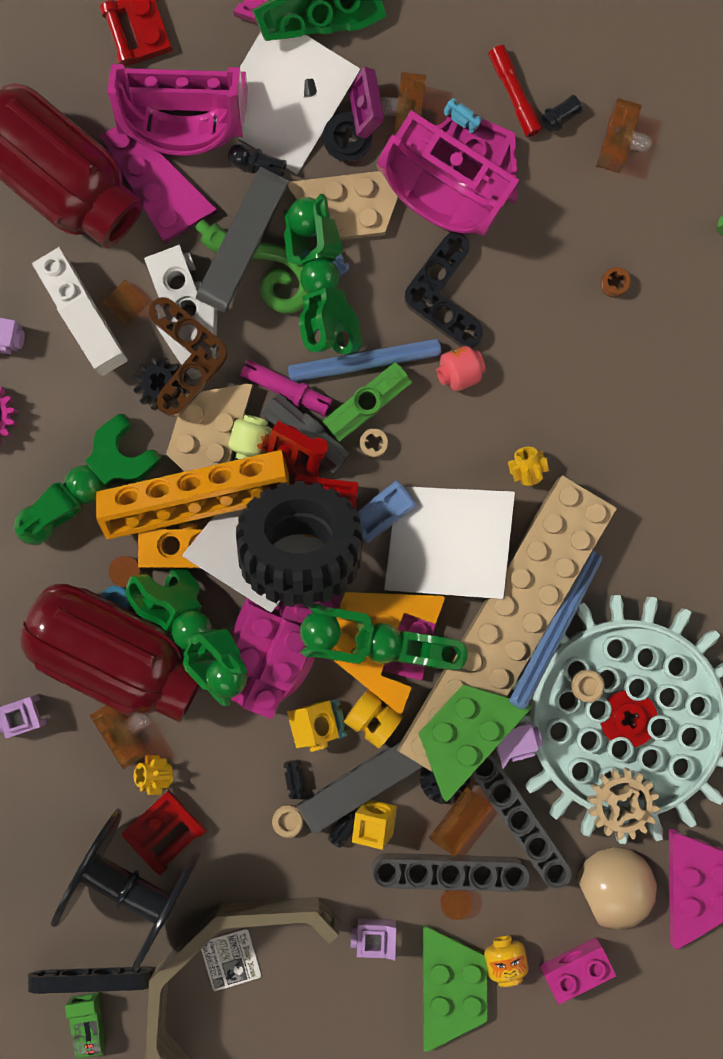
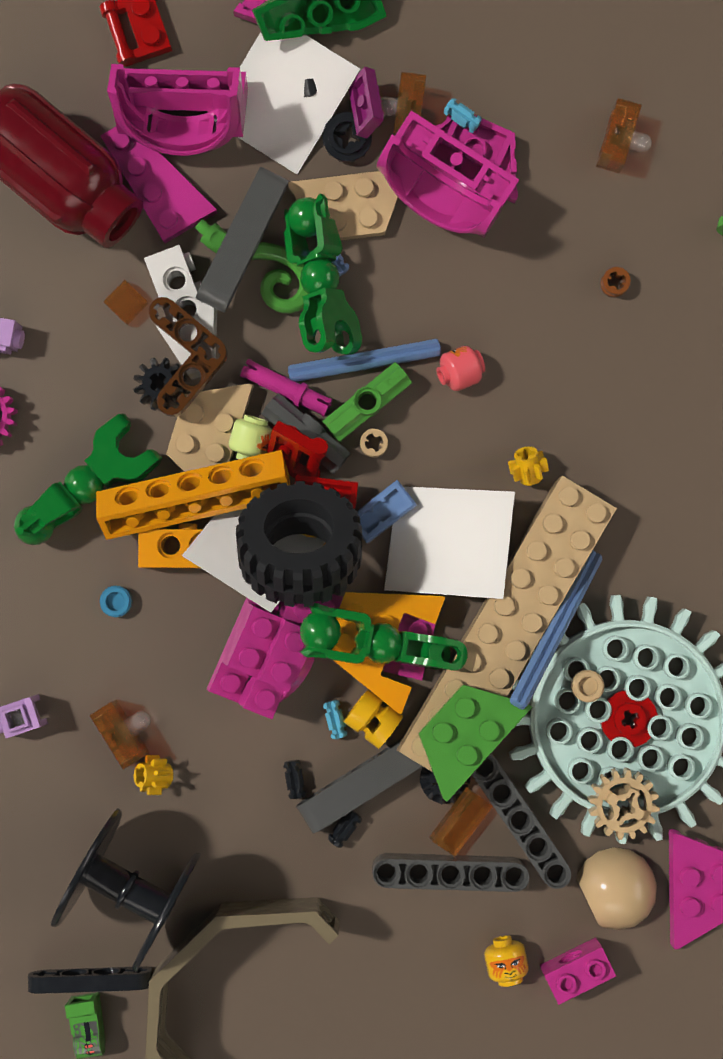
dark red piece [20,584,200,723] -> none
white brick [32,247,128,377] -> none
dark orange tile [109,556,142,587] -> none
red plate [121,790,207,875] -> none
green piece [125,568,248,707] -> none
sticker [201,929,261,991] -> none
black pin [228,143,287,177] -> none
tan tile [272,804,304,838] -> none
yellow brick [287,700,339,752] -> none
lavender window [350,918,396,961] -> none
yellow brick [352,800,397,850] -> none
black beam [404,232,483,348] -> none
bright green wing [423,925,487,1052] -> none
clear orange tile [440,890,472,920] -> none
red piece [488,45,543,138] -> none
lavender window [496,721,543,769] -> none
black pin [541,95,583,132] -> none

